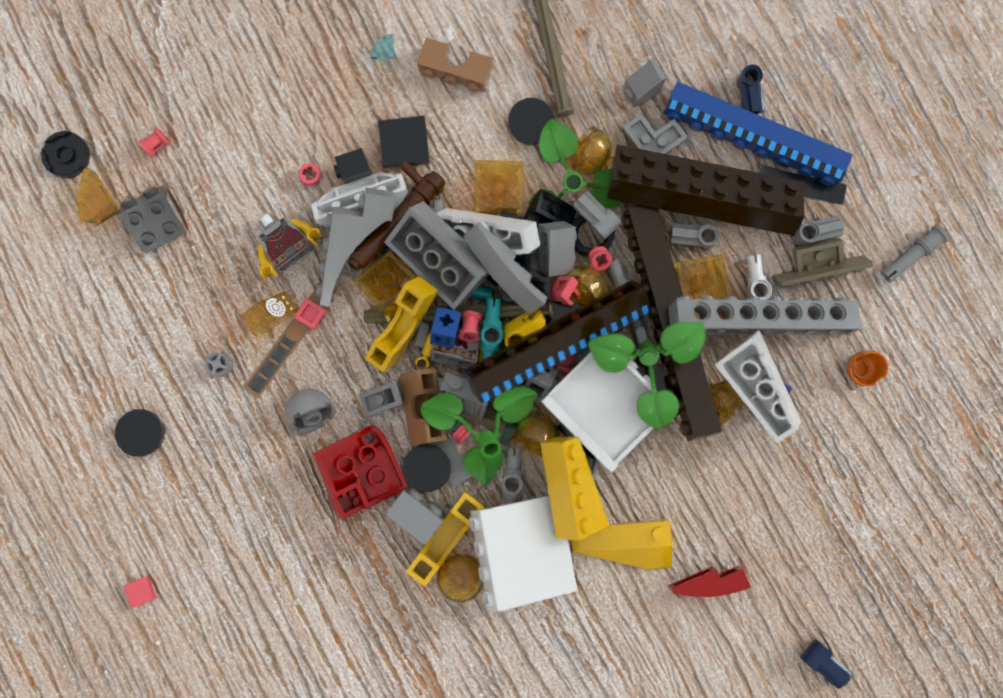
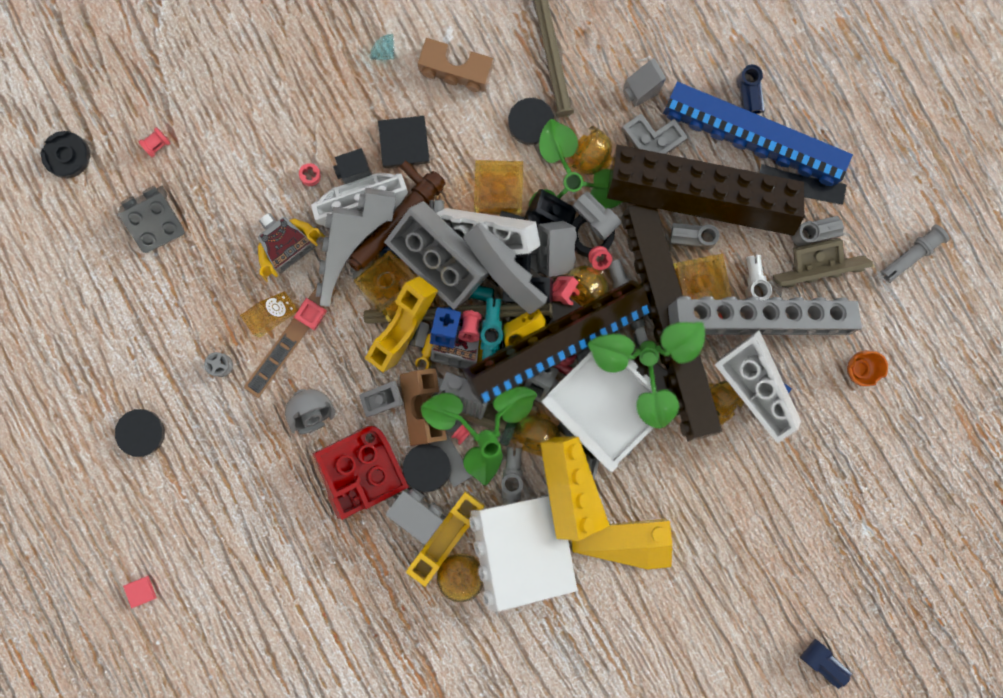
clear yellow slope [75,167,119,227] -> none
red slope [668,566,751,597] -> none

